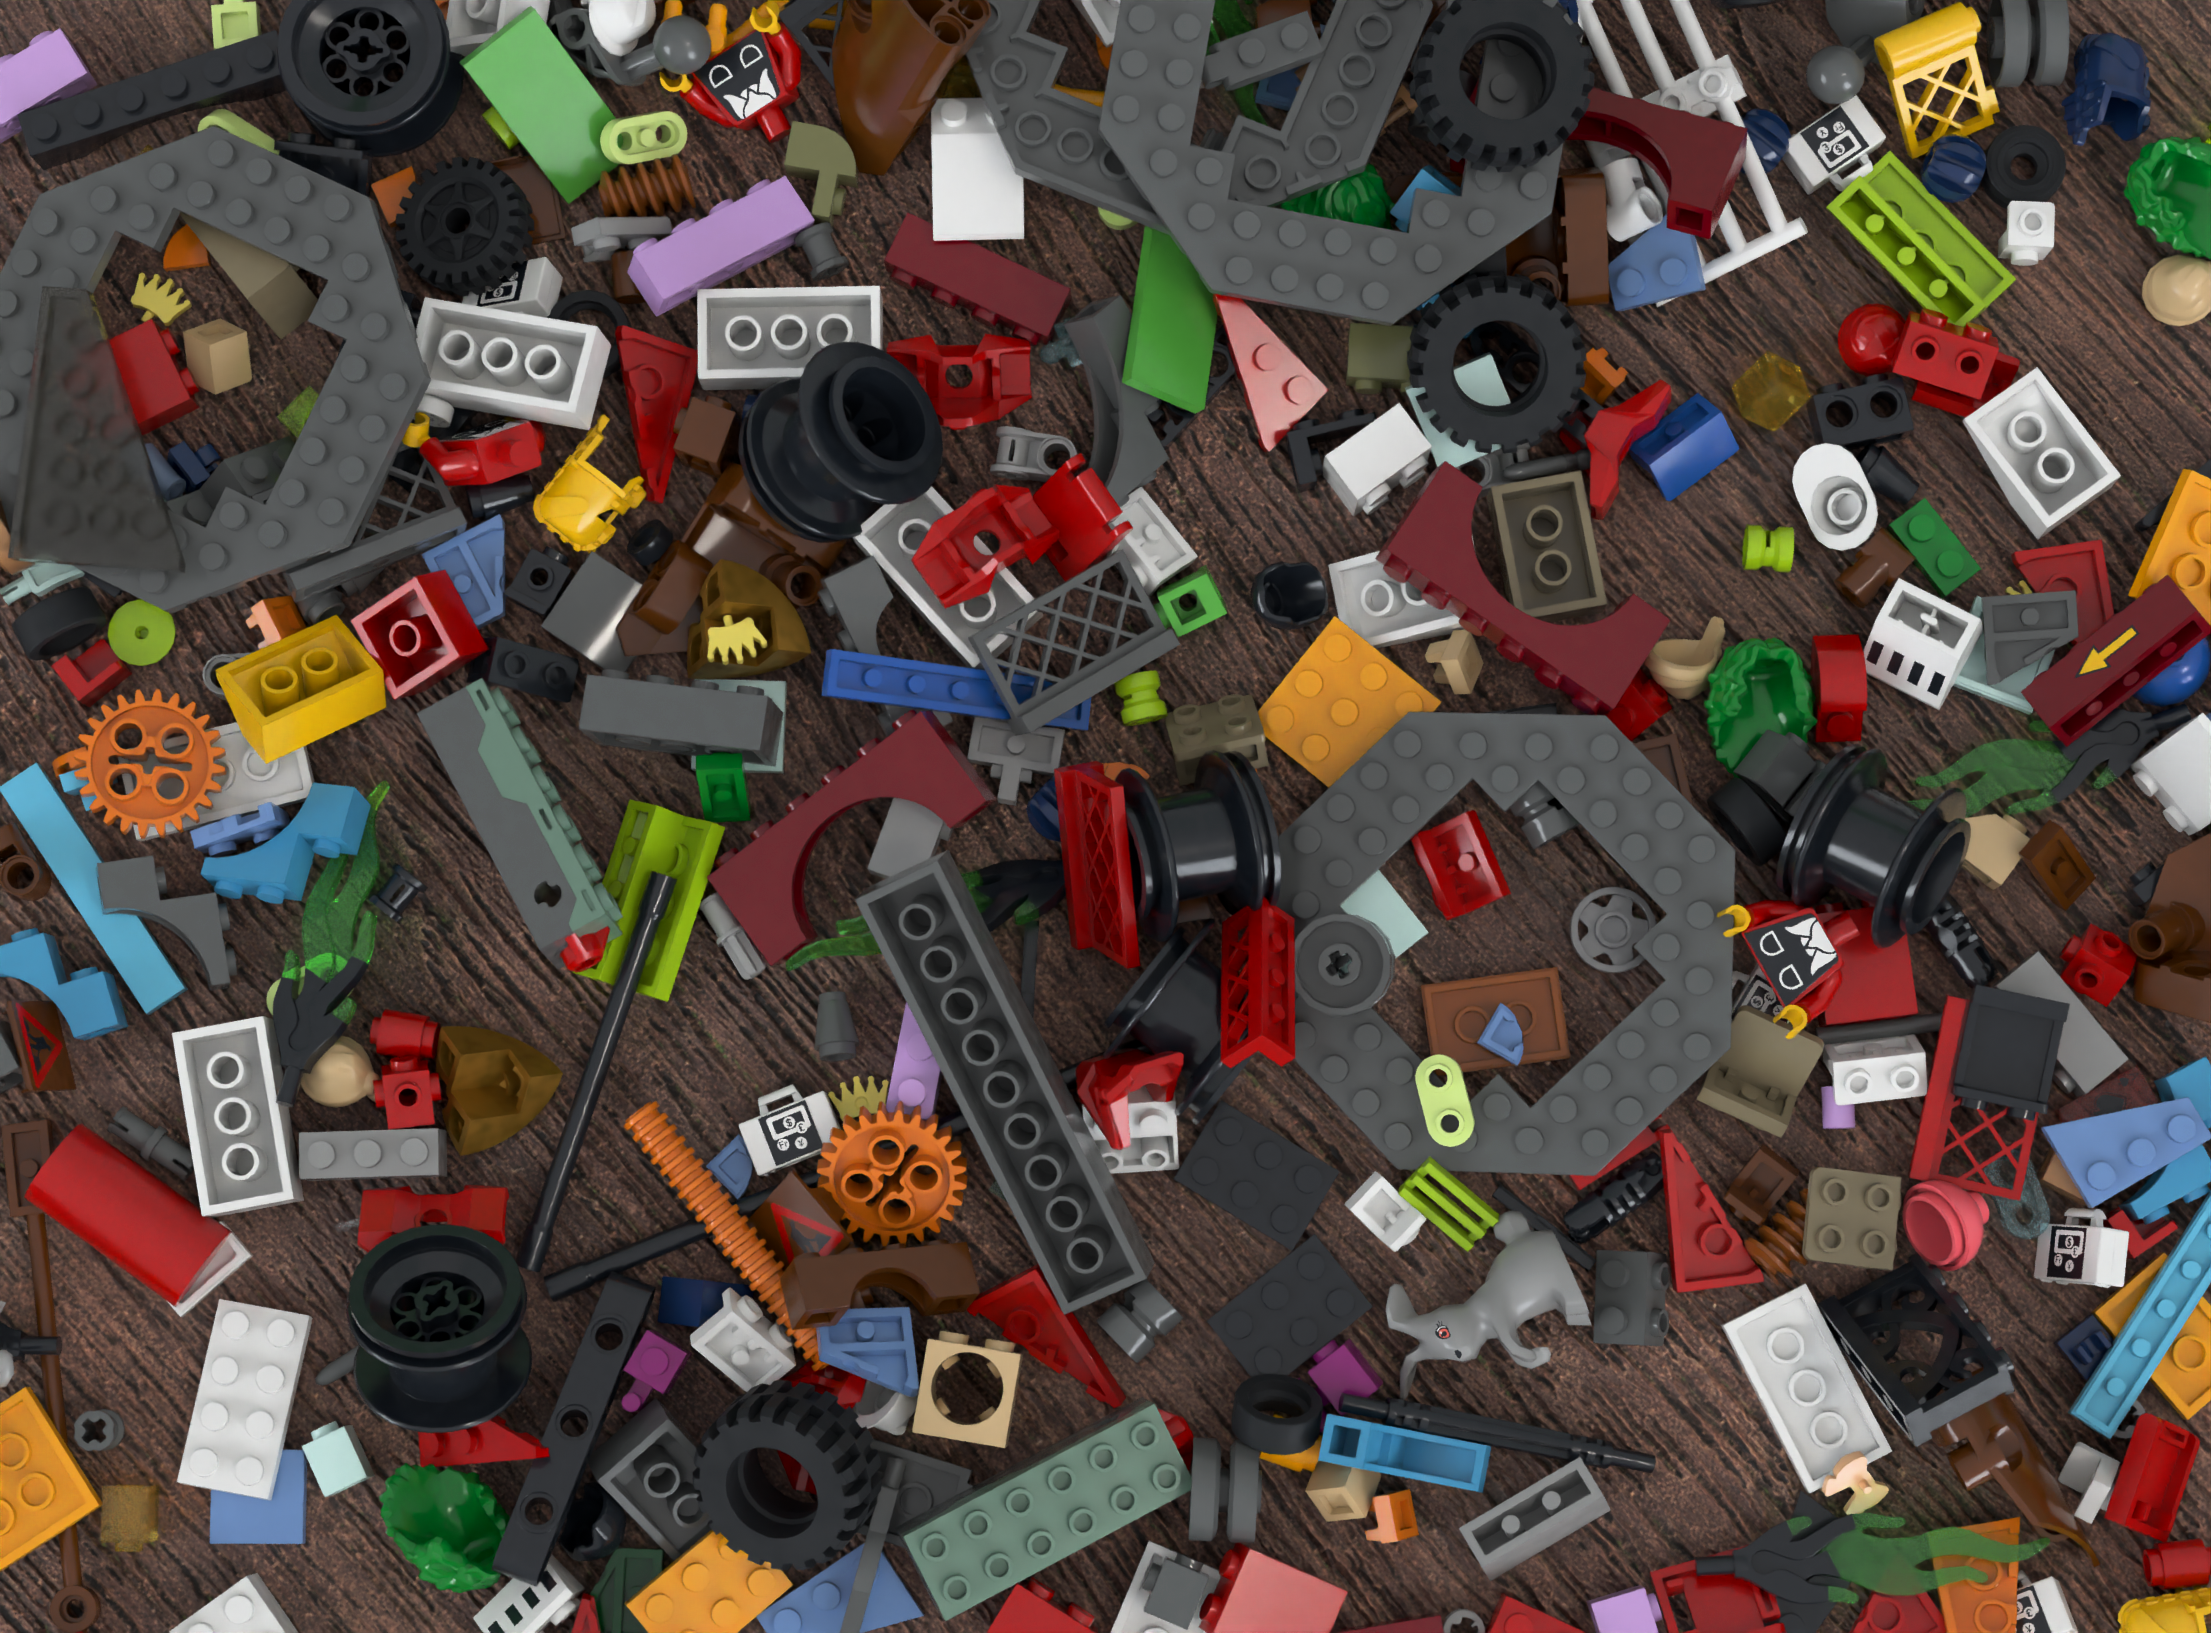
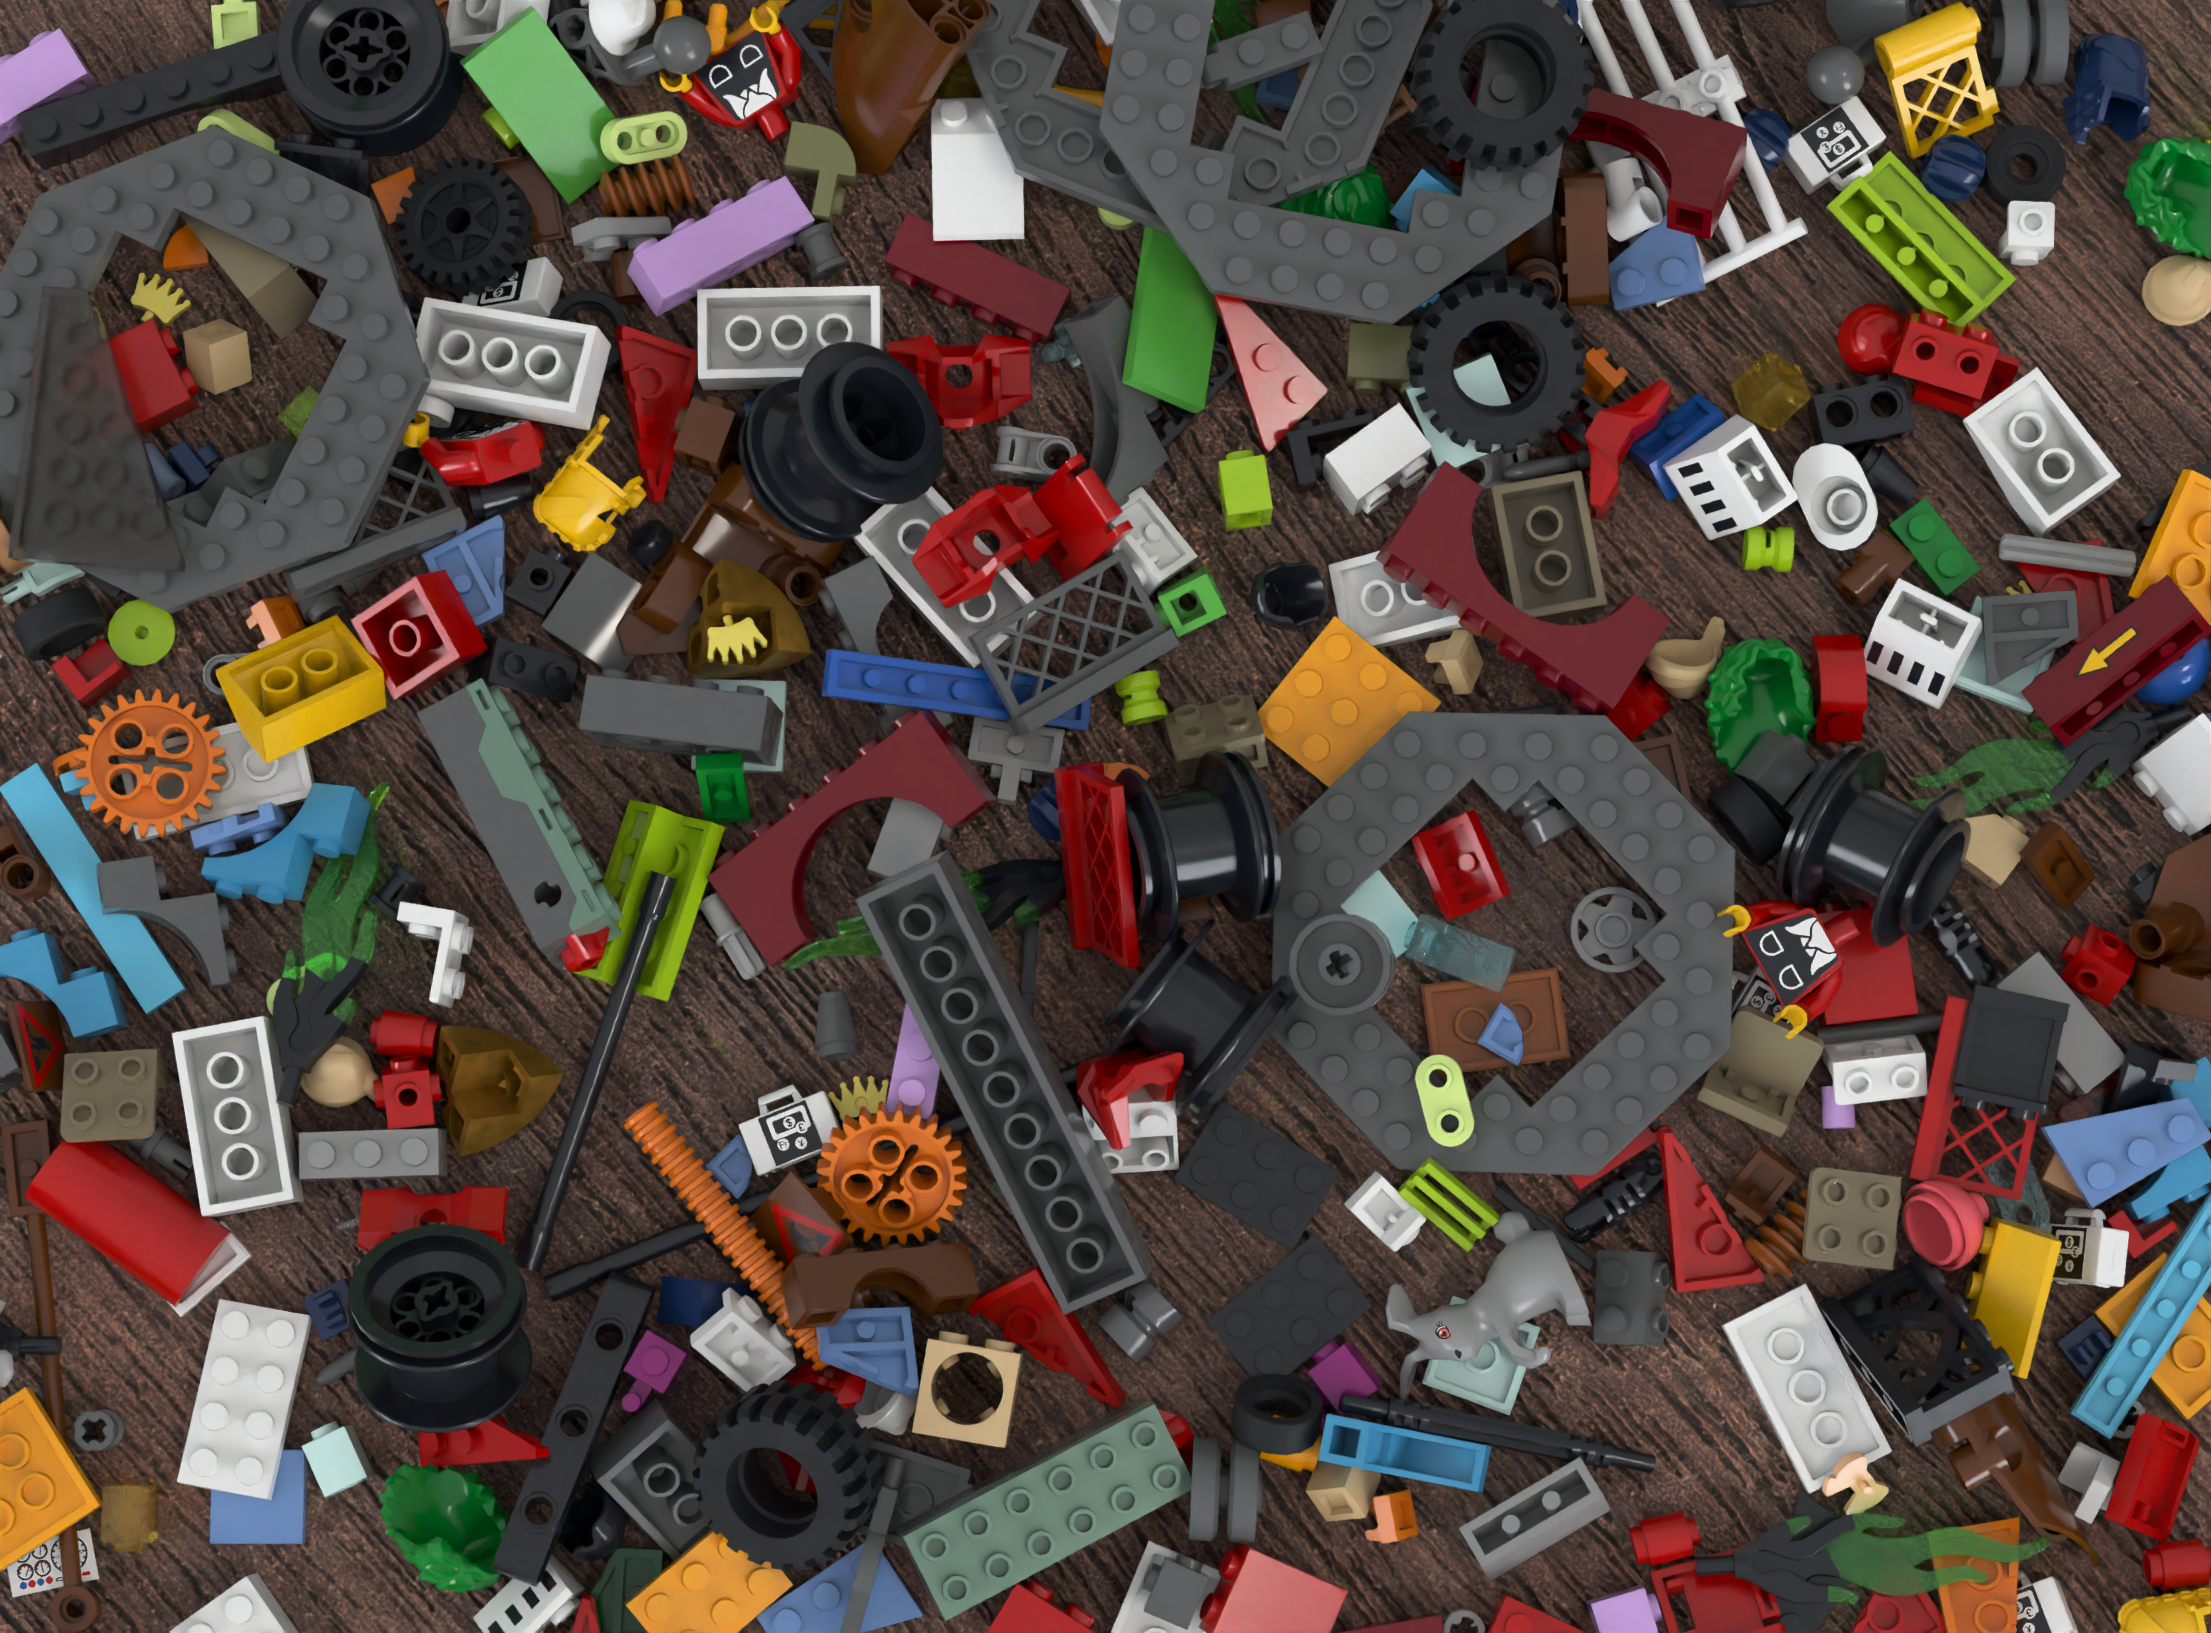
red fence [1221,897,1295,1068] -> none
none -> white sticker [7,1528,99,1597]
none -> dark tan bracket [60,1049,169,1143]
none -> dark blue tile [302,1278,350,1341]
none -> white bracket [397,902,474,1008]
none -> lime brick [1217,450,1273,532]
none -> clear light blue bracket [1404,913,1516,992]
none -> light aqua tile [1421,1296,1540,1416]
none -> red brick [1628,1510,1701,1566]
none -> white slope [1662,414,1799,540]
none -> yellow slope [1961,1216,2062,1379]
none -> light grey axle [1999,533,2136,577]
none -> black bracket [2108,1040,2199,1114]

